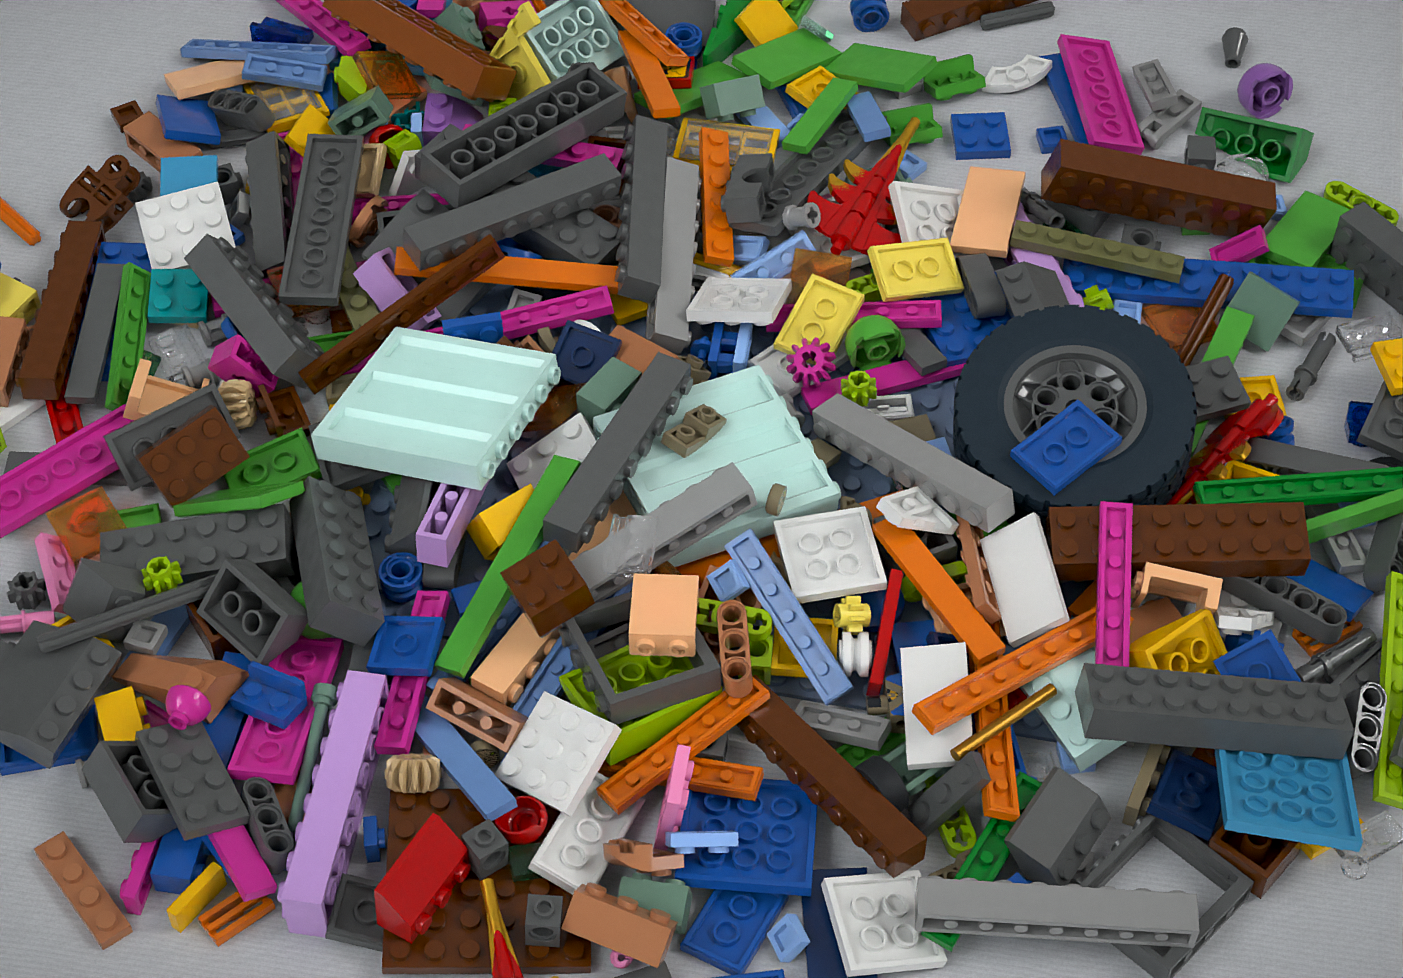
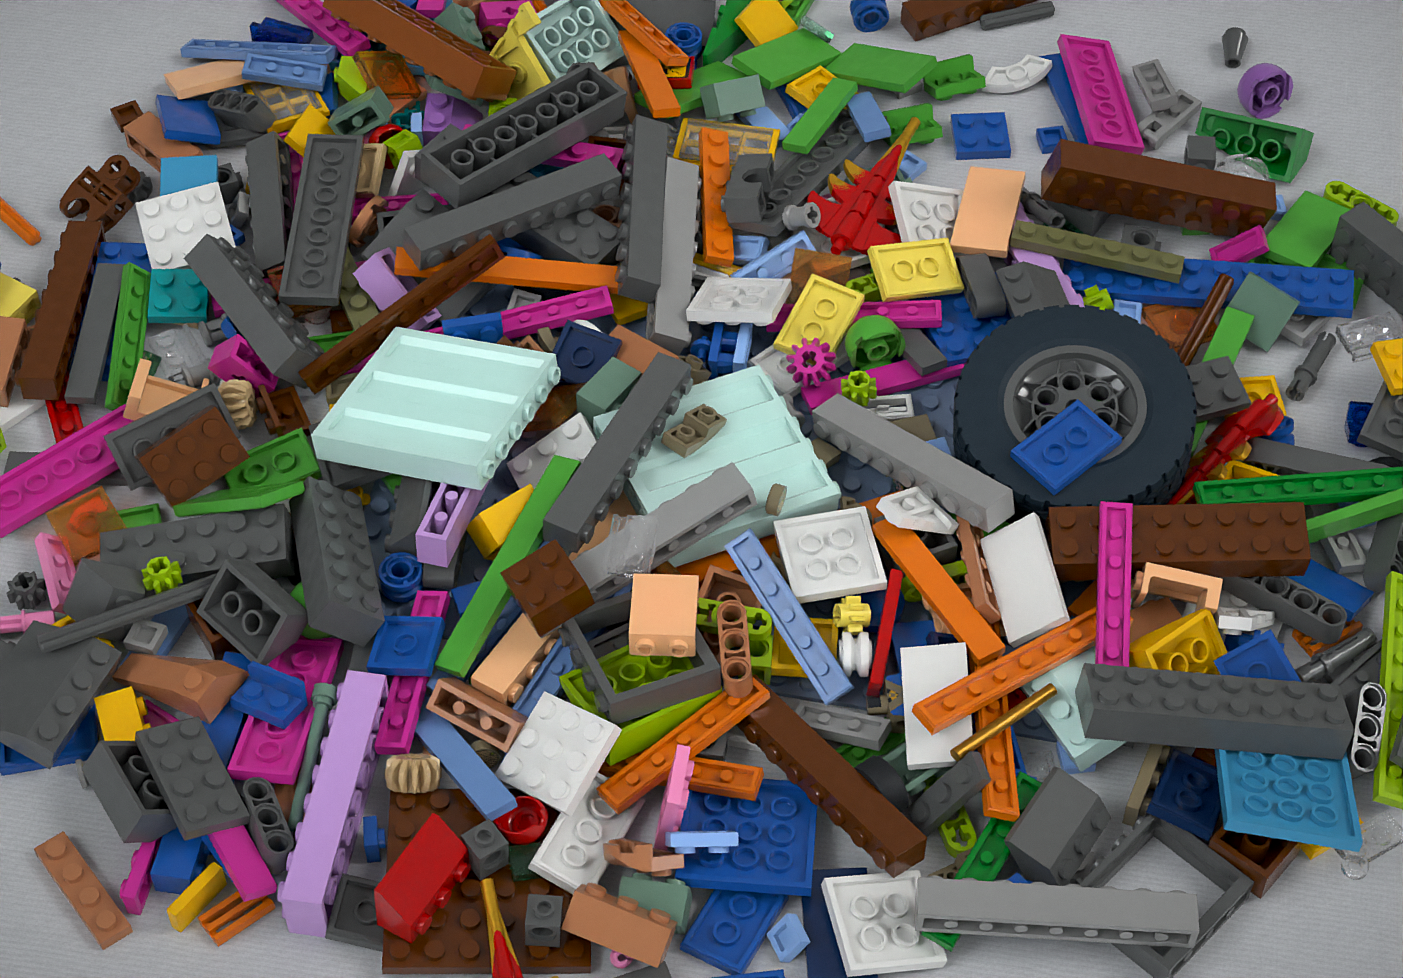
dark pink brick [165,685,211,730] -> none
light blue tile [706,560,750,602] -> none

